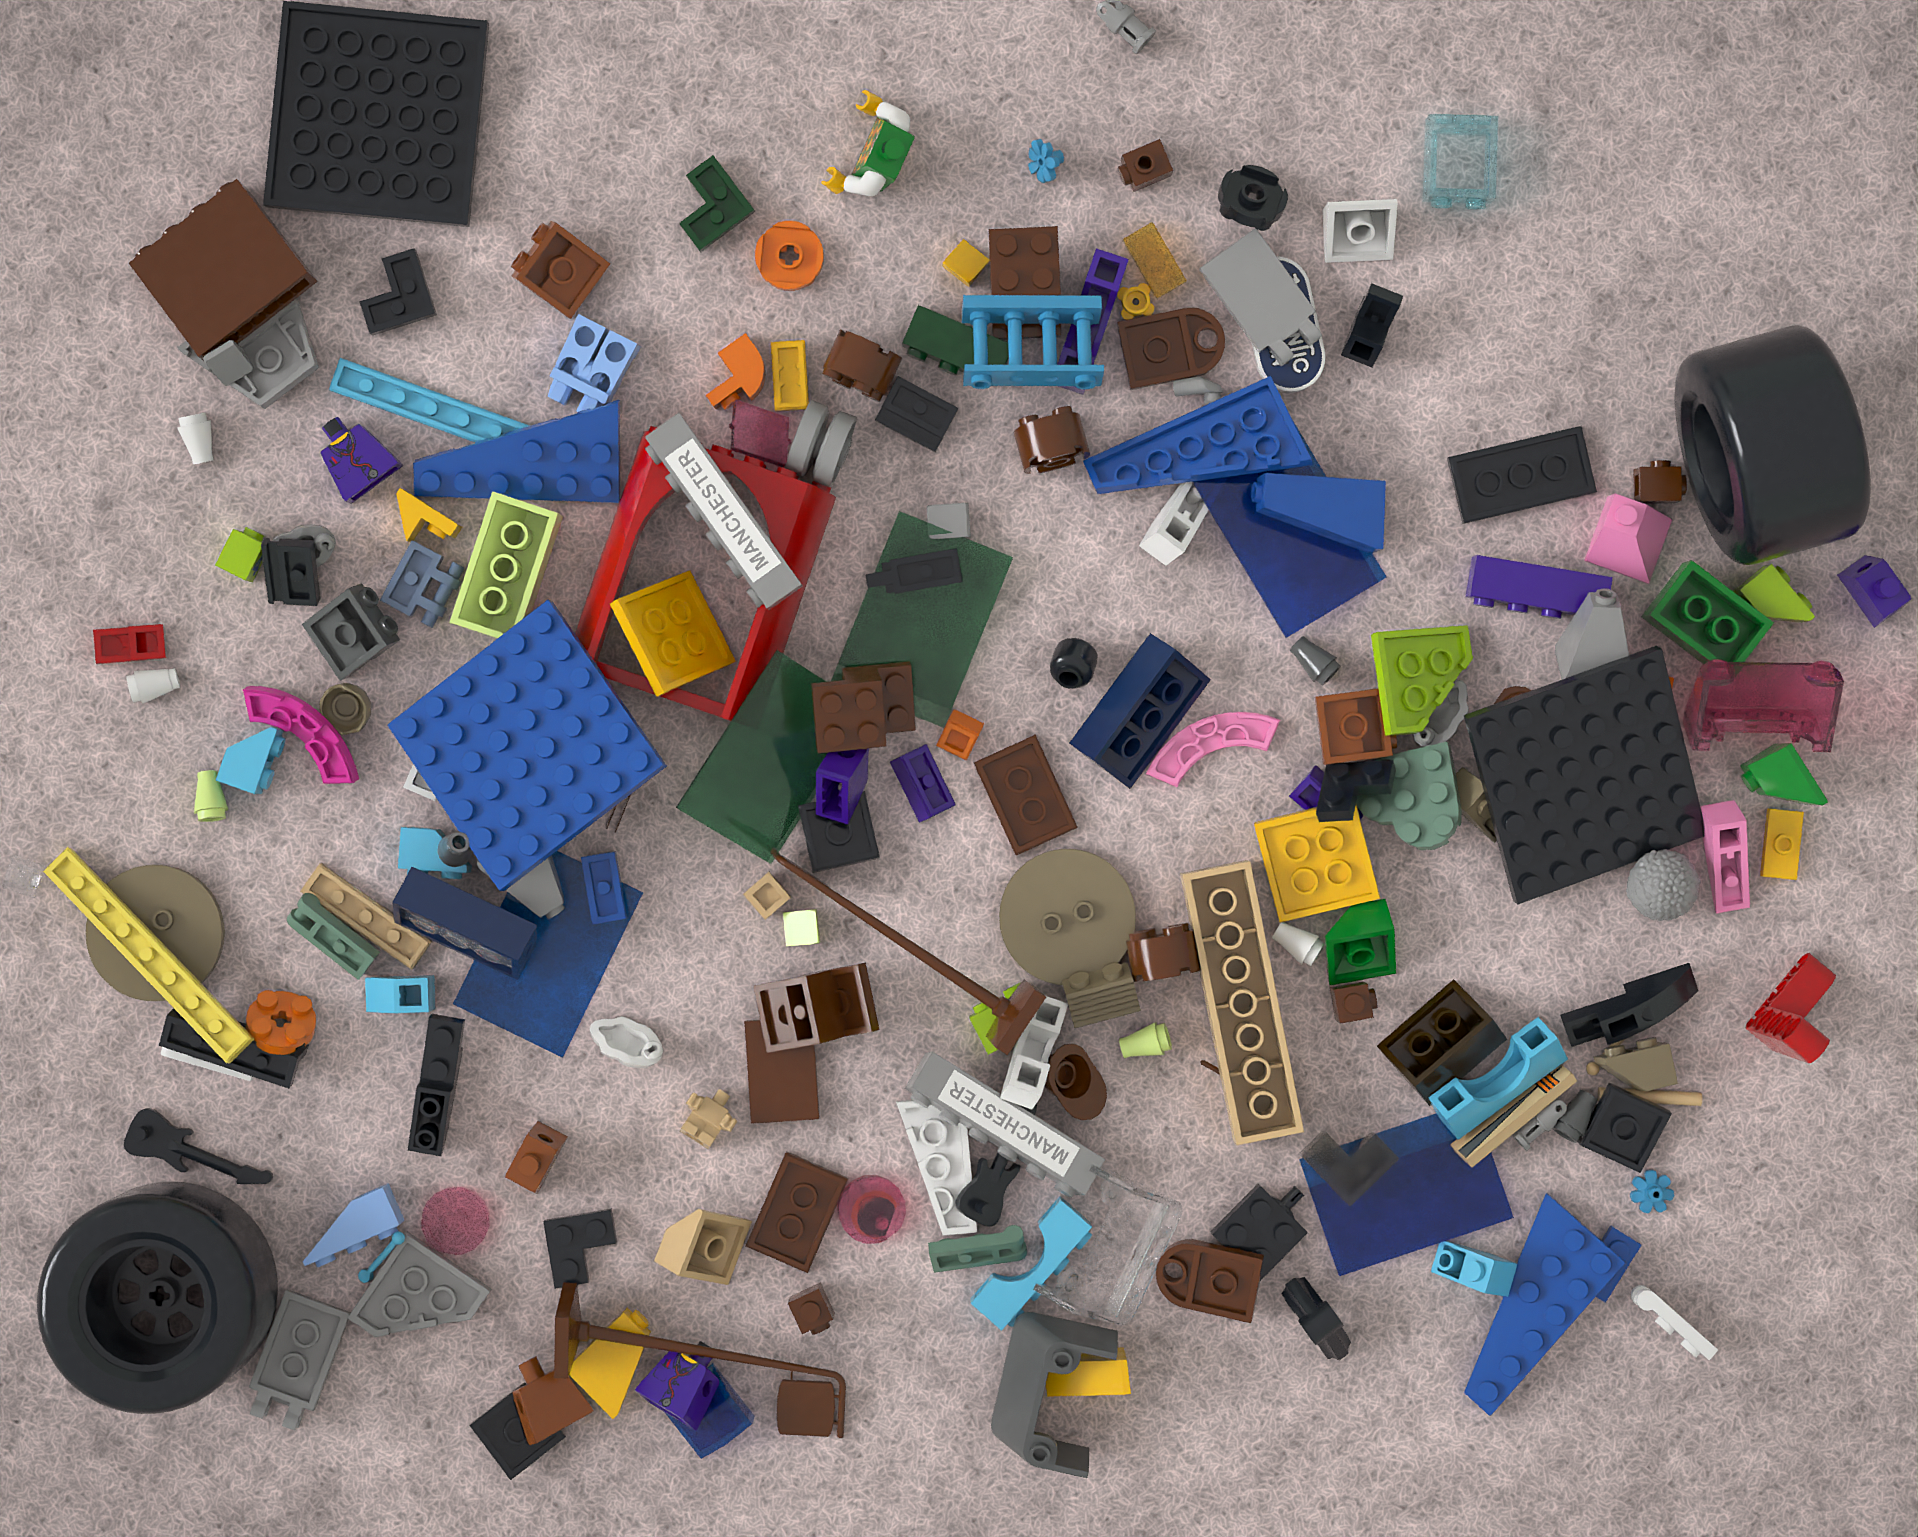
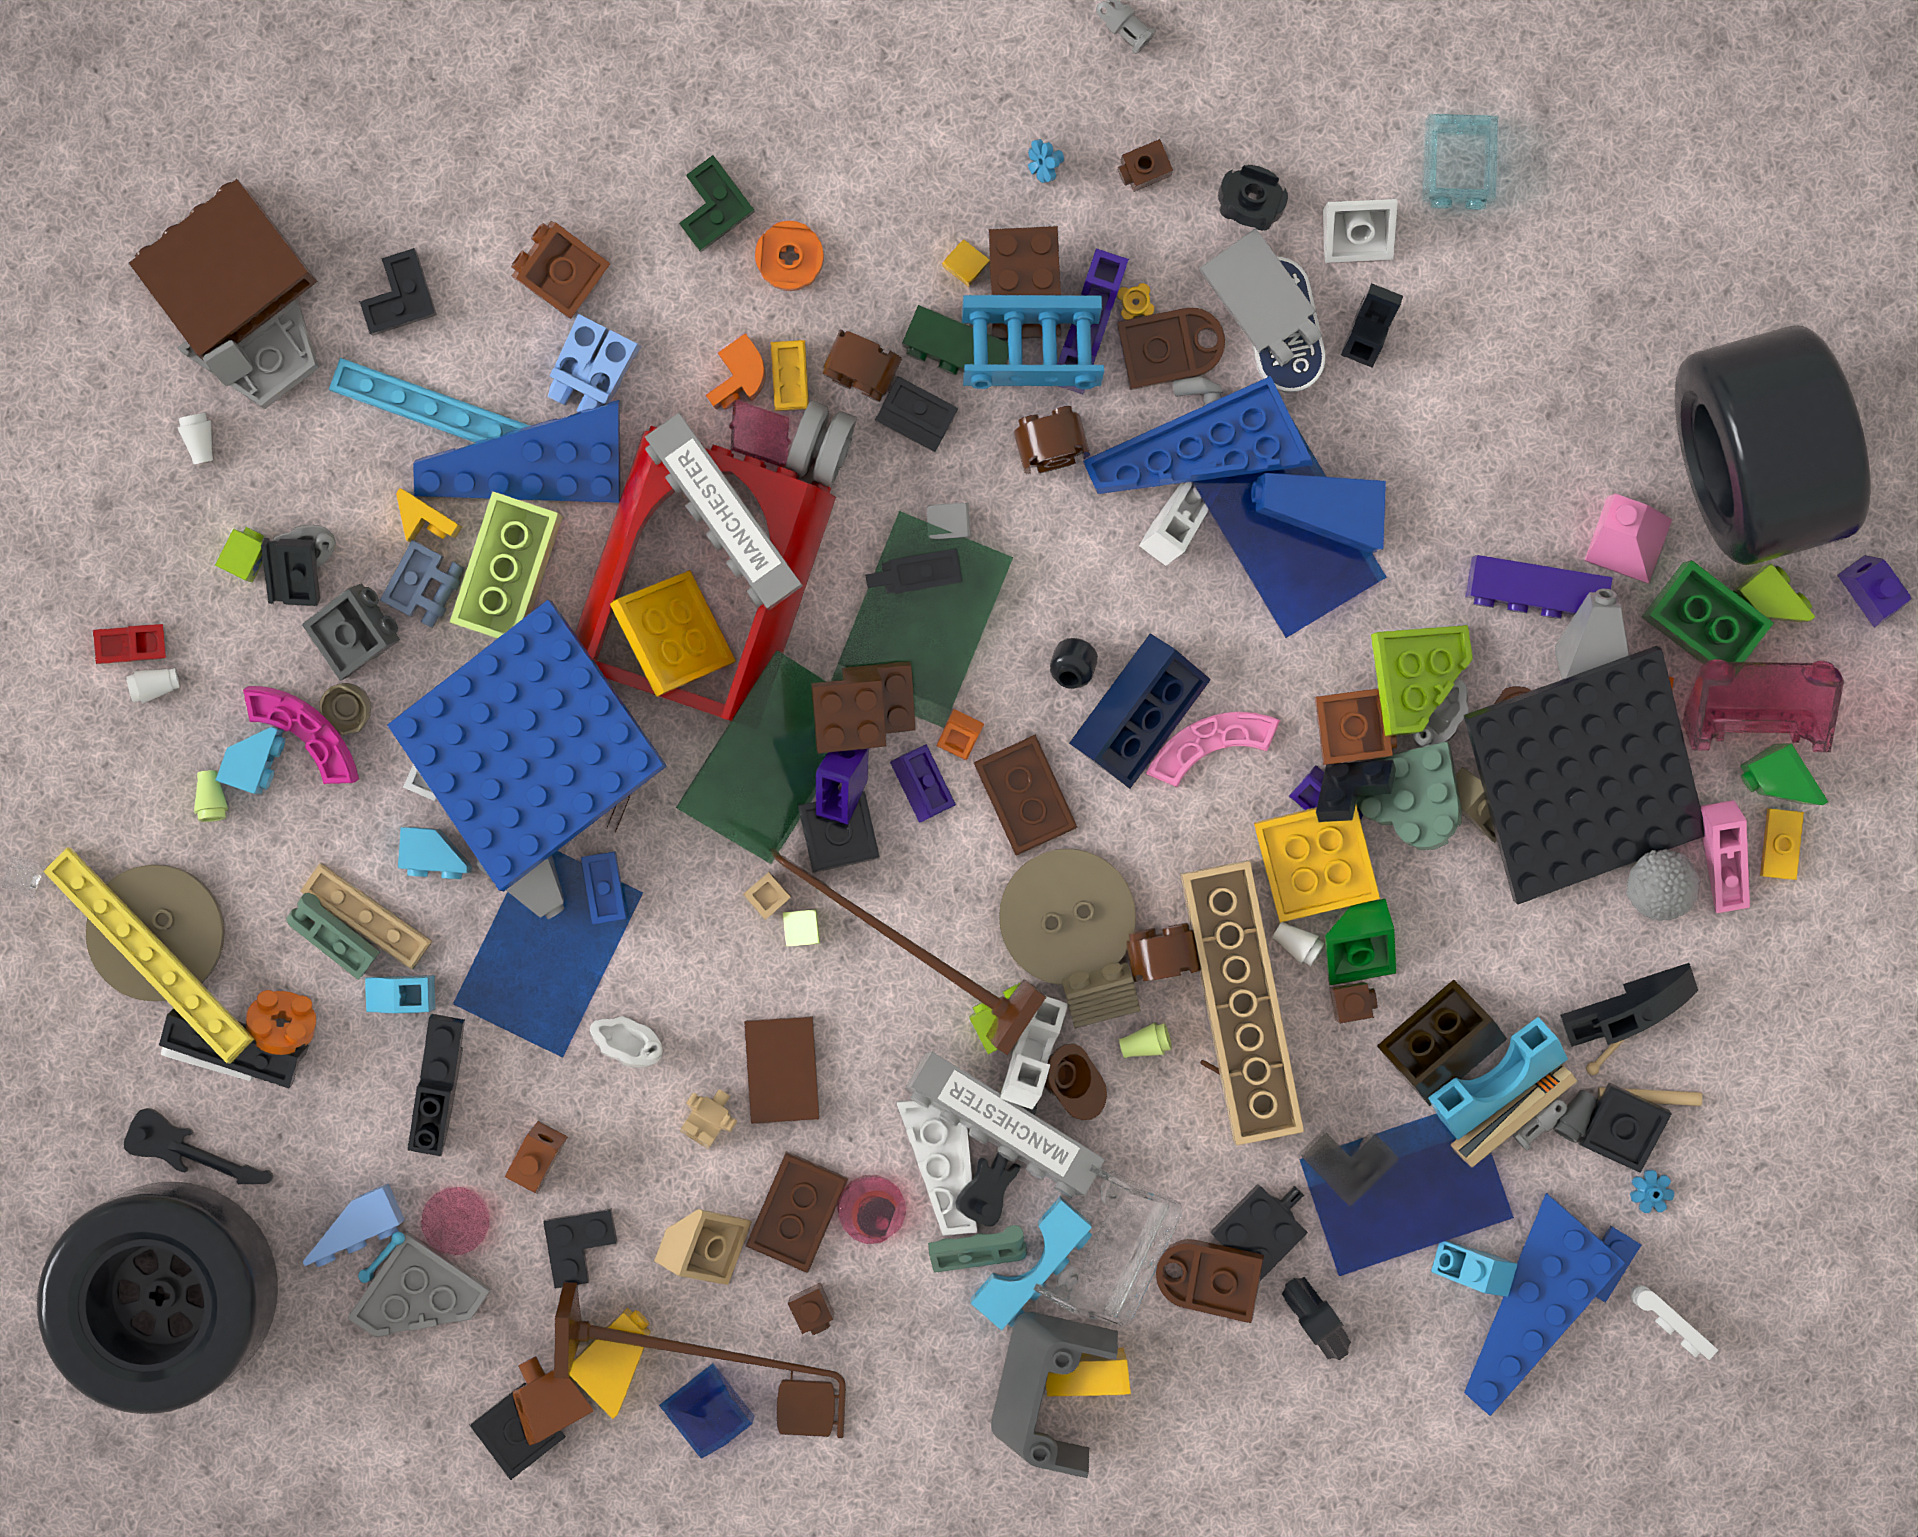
light grey tile [249,1289,351,1431] -> none
black plate [263,1,489,227] -> none
dark purple torso [320,417,403,504] -> none
dark blue brick [392,867,537,980] -> none
flat silver cone [438,832,472,867] -> none
dark purple torso [635,1341,719,1431] -> none
reddish brown bracket [753,962,880,1053] -> none
torso [821,90,915,196] -> none
clear yellow plate [1122,222,1187,300] -> none
dark grey cone [1290,636,1341,686] -> none
black tile [1447,426,1597,524] -> none
dark tan slope [1593,1037,1678,1091] -> none
reddish brown brick [1633,460,1687,504] -> none
red beam [1745,953,1836,1064] -> none

